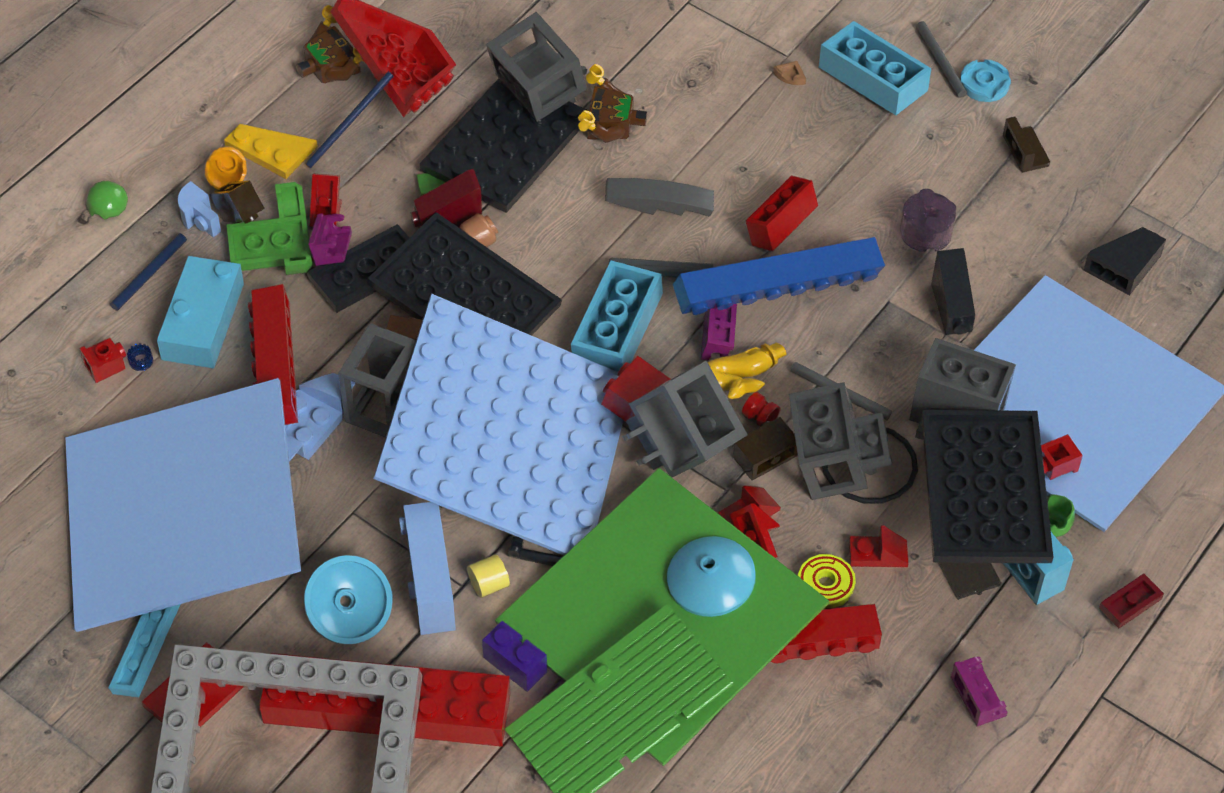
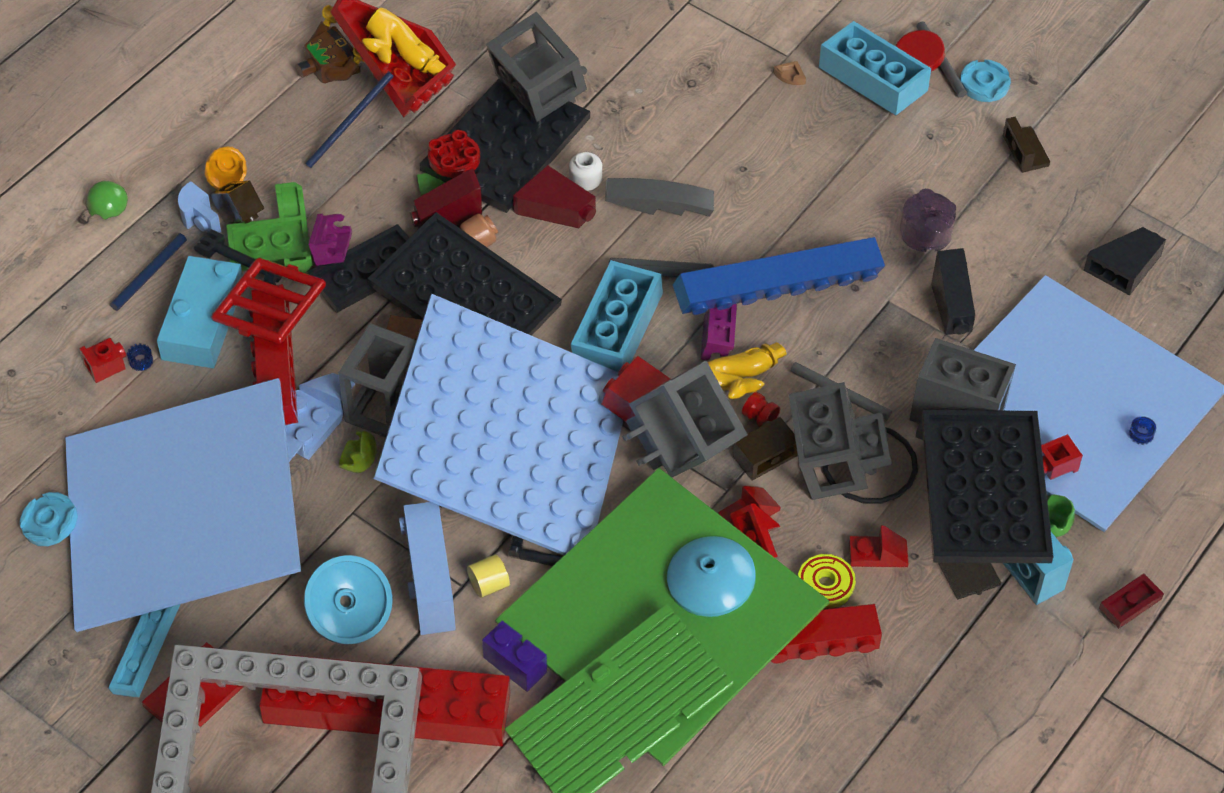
yellow wing [224,124,318,179] -> none
red slope [309,173,342,227] -> none
torso [578,64,647,143] -> none
red brick [745,175,818,251] -> none
magenta hinge [951,656,1008,727] -> none
none -> medium azure tile [20,492,78,546]
none -> black hinge [194,229,282,285]
none -> red bar [211,258,326,344]
none -> lime hair [339,431,377,473]
none -> yellow piece [362,7,446,76]
none -> red tile [428,130,480,178]
none -> dark red slope [513,165,596,229]
none -> white head [569,152,603,191]
none -> red tile [896,30,945,72]
none -> clear blue bush [1129,416,1156,445]

